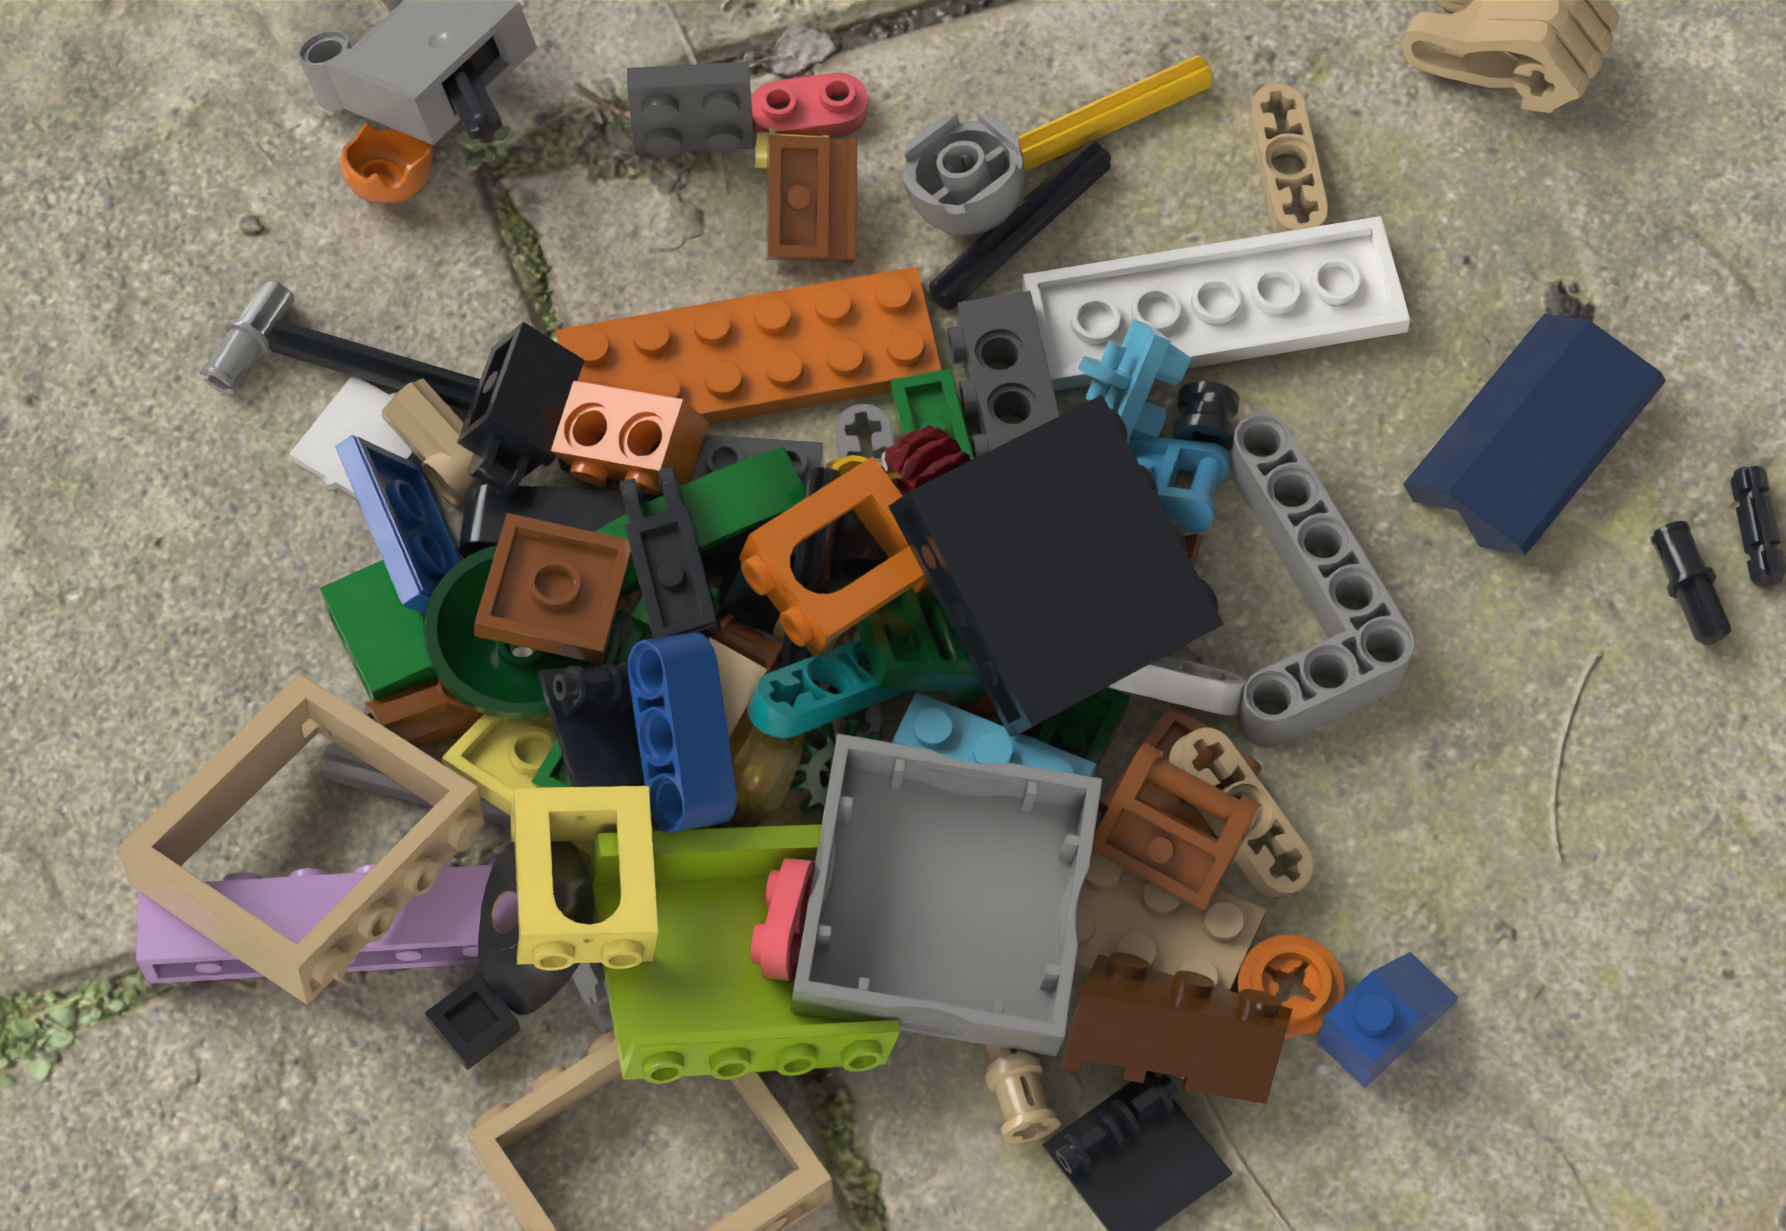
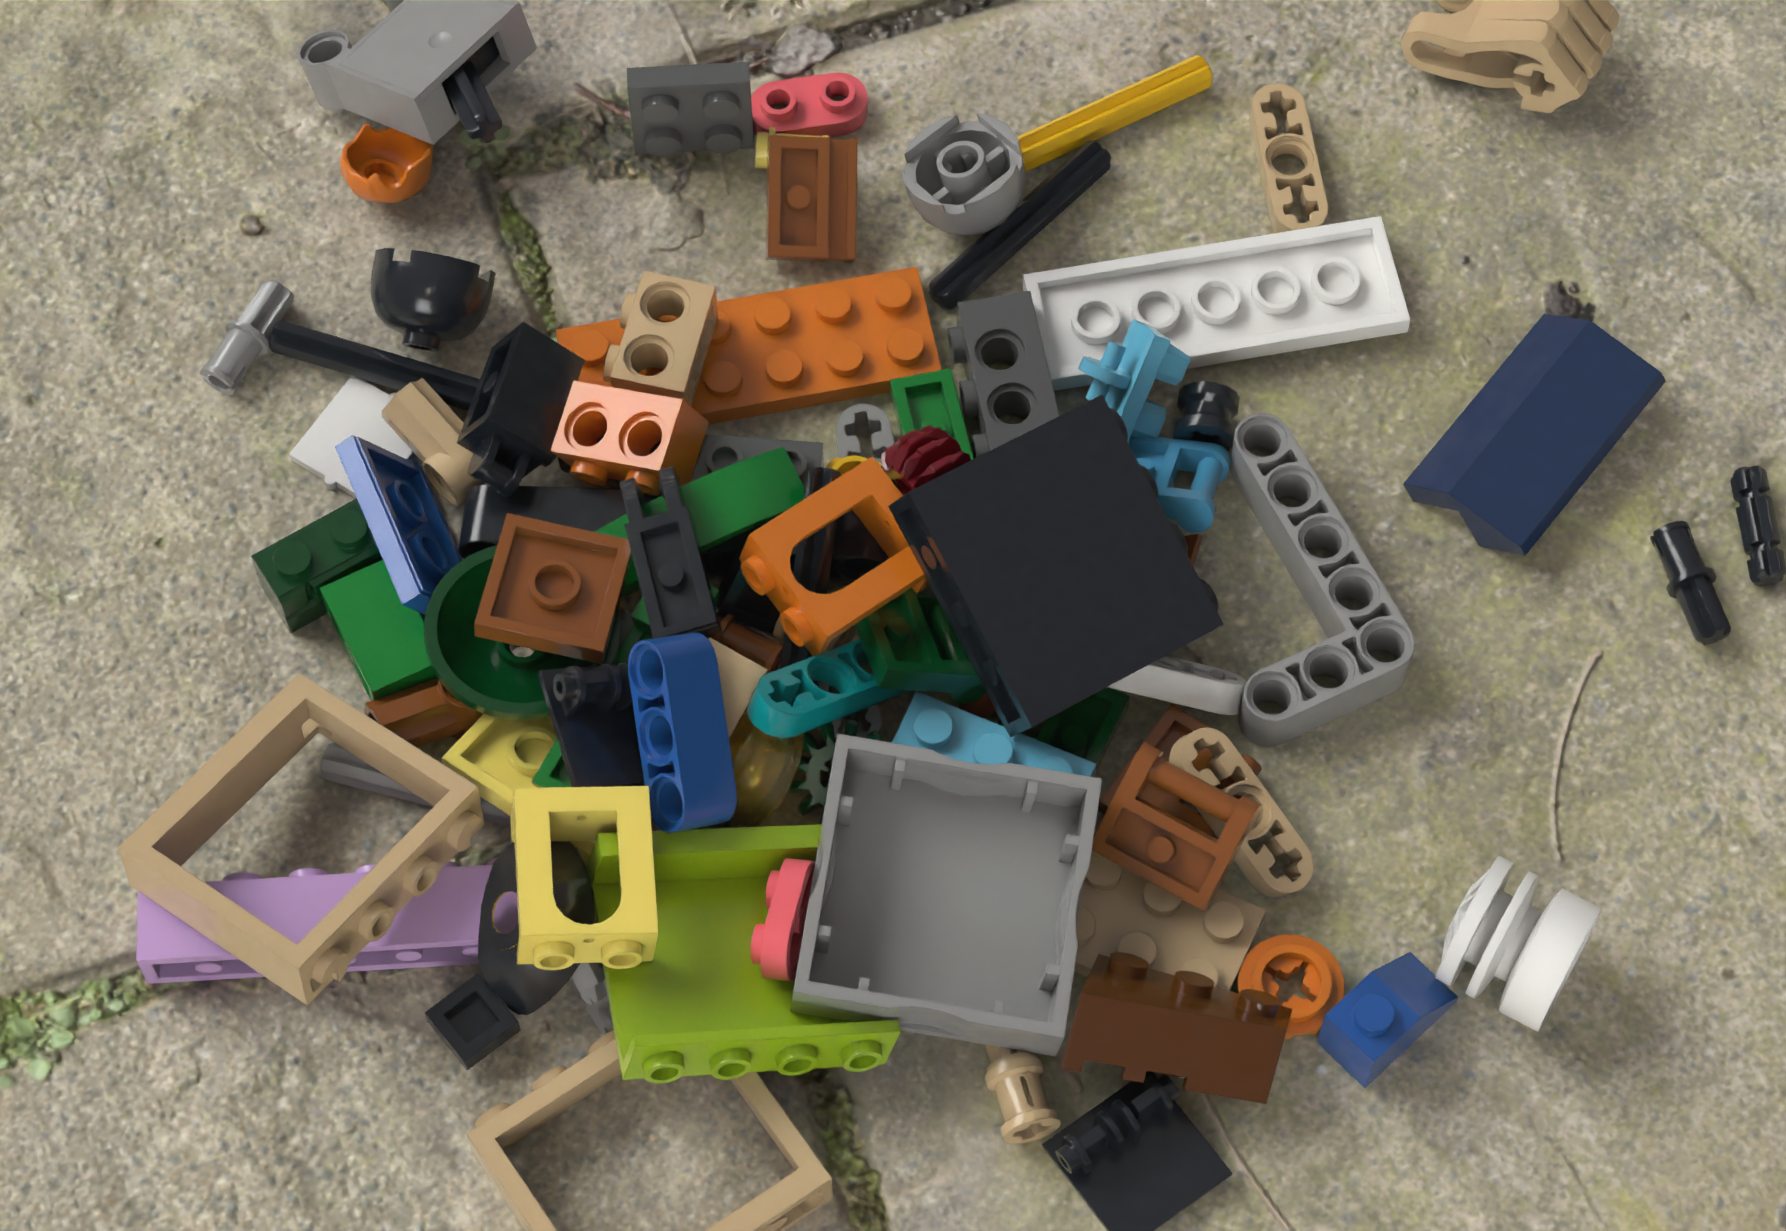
none -> dark green brick [251,498,383,633]
none -> black cylinder [371,248,496,352]
none -> tan brick [603,271,718,406]
none -> white wheel [1435,856,1602,1032]

